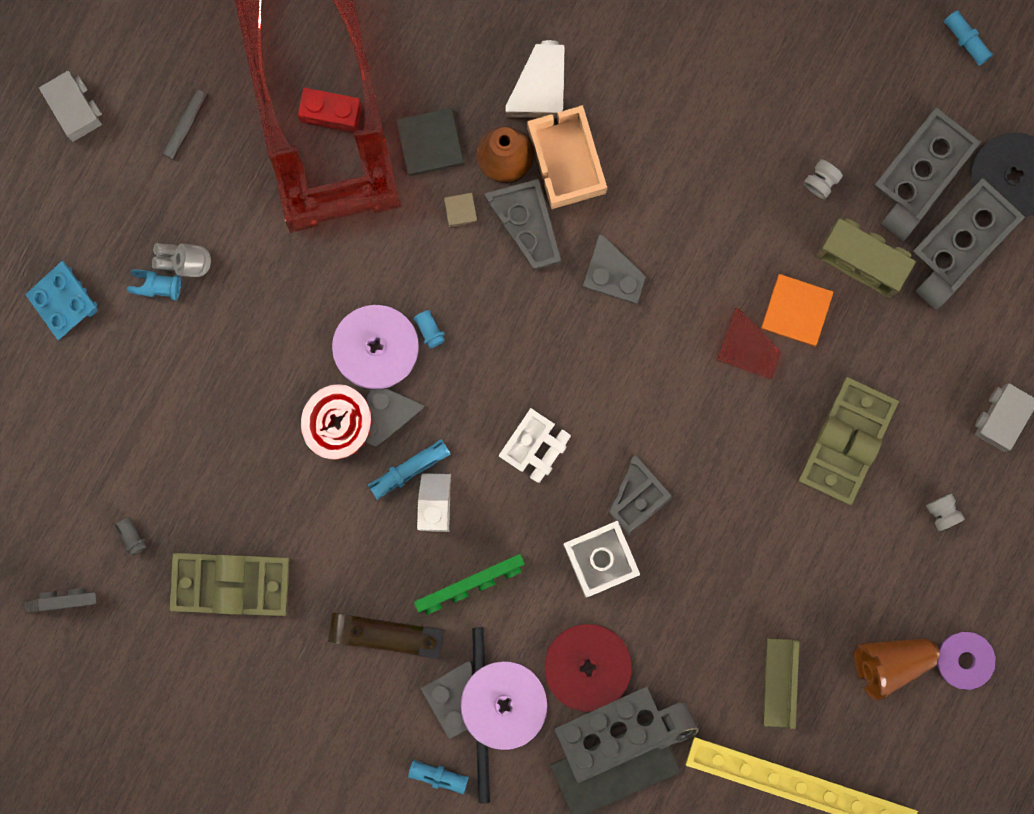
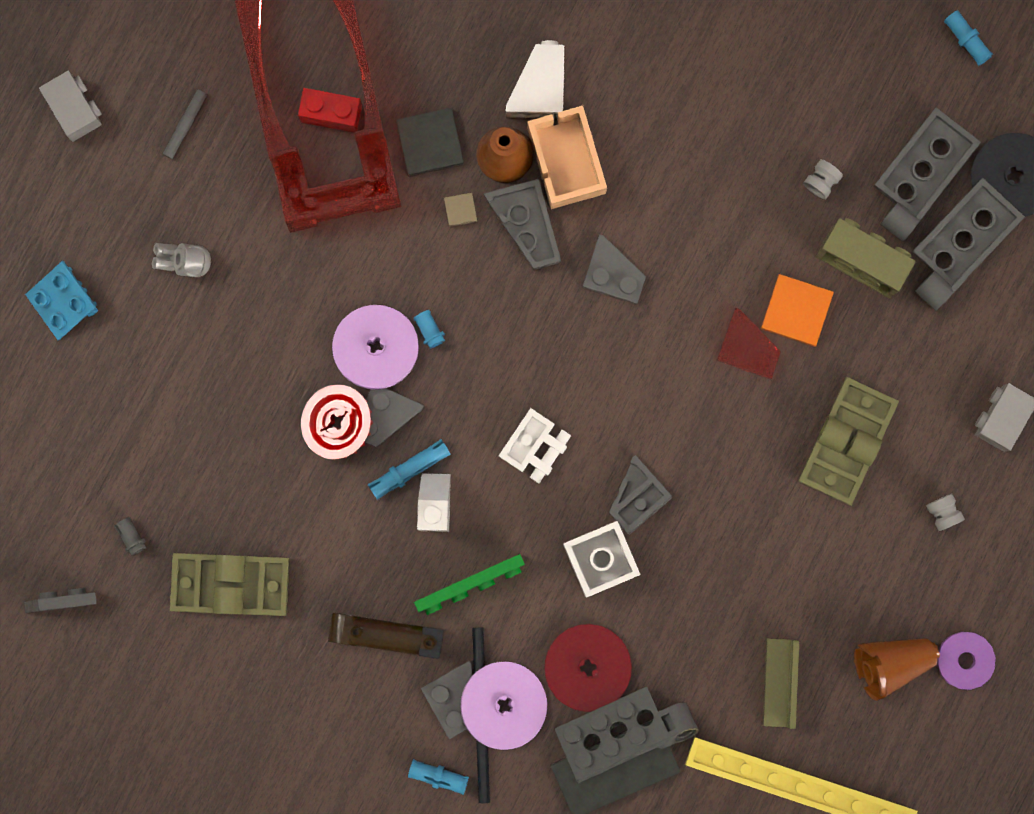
dark azure piece [127,269,181,301] -> none

